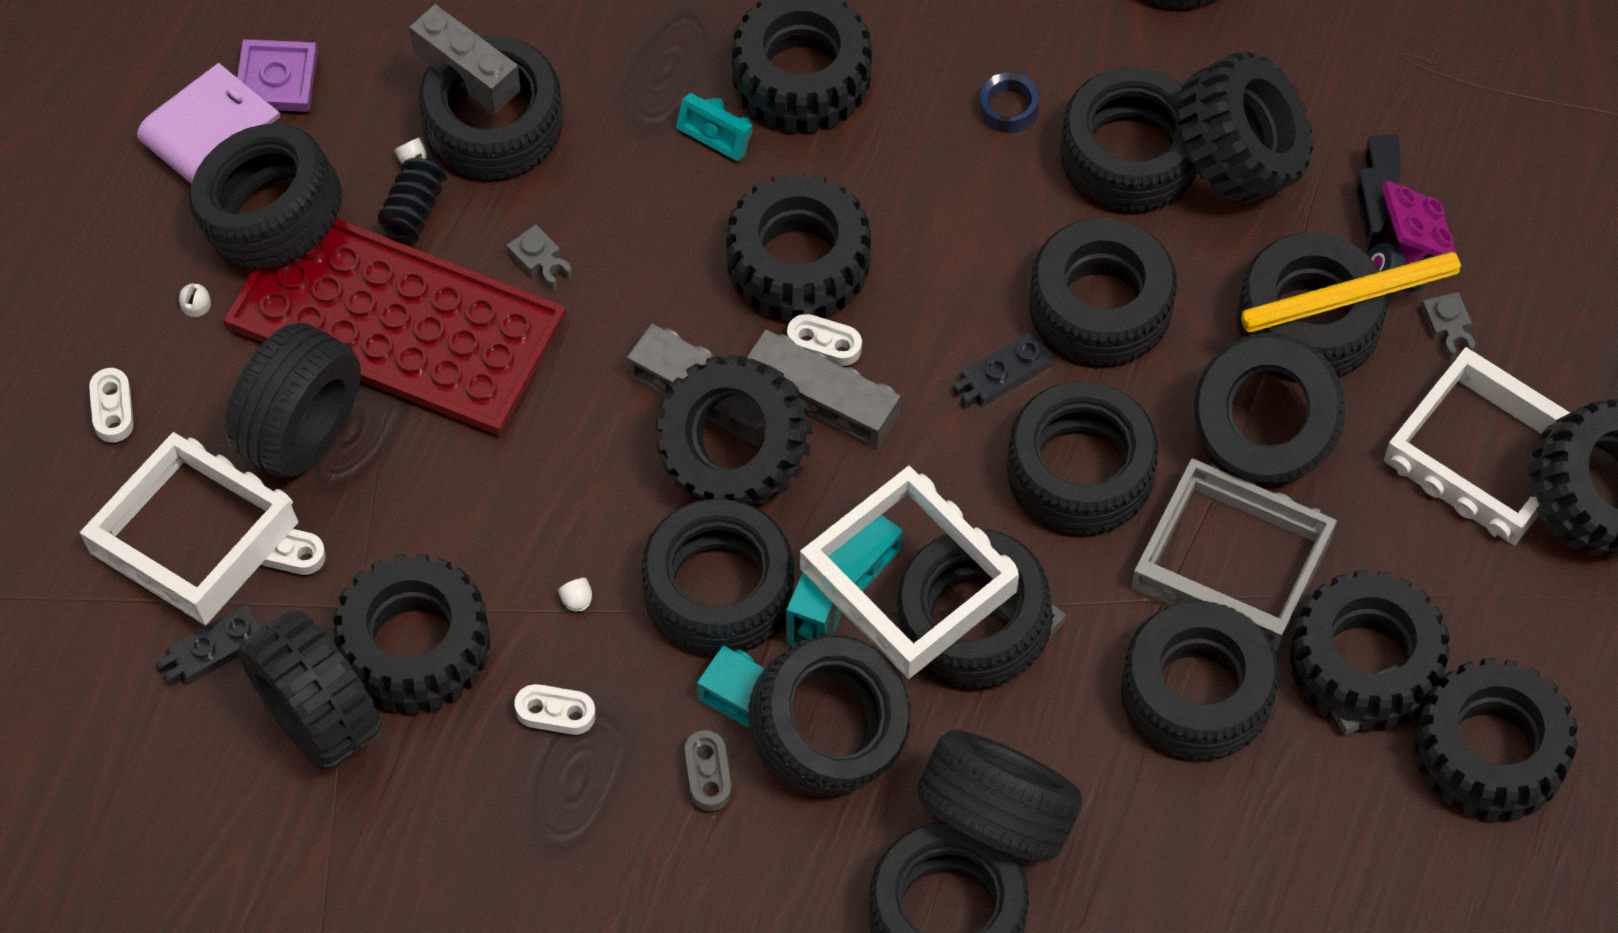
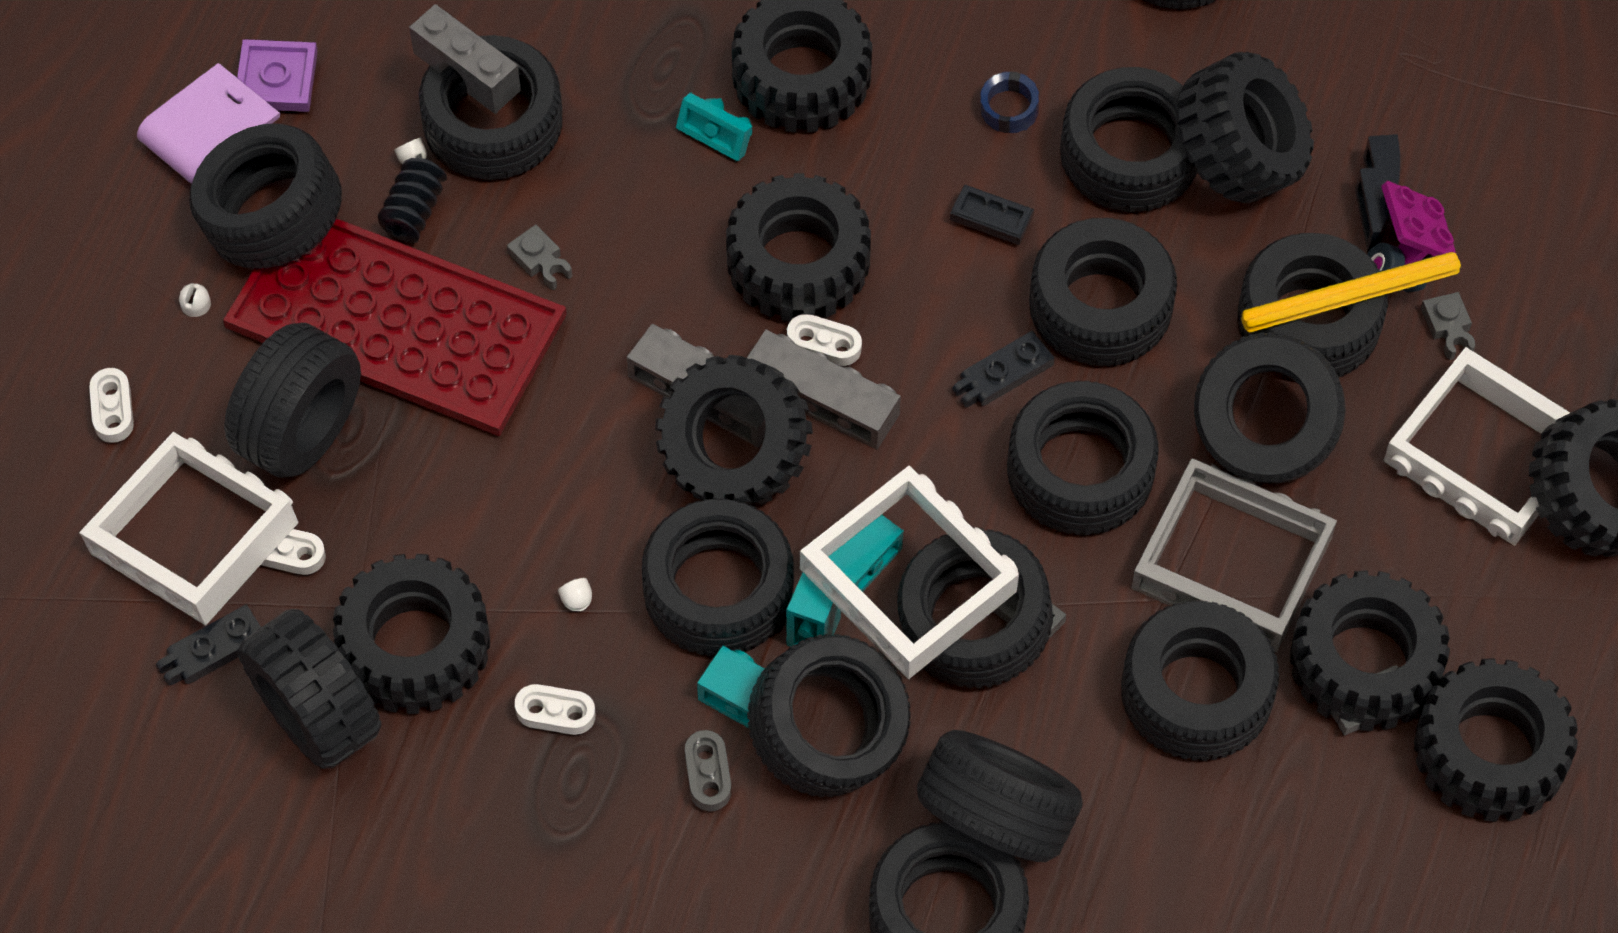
none -> black plate [950,184,1034,245]

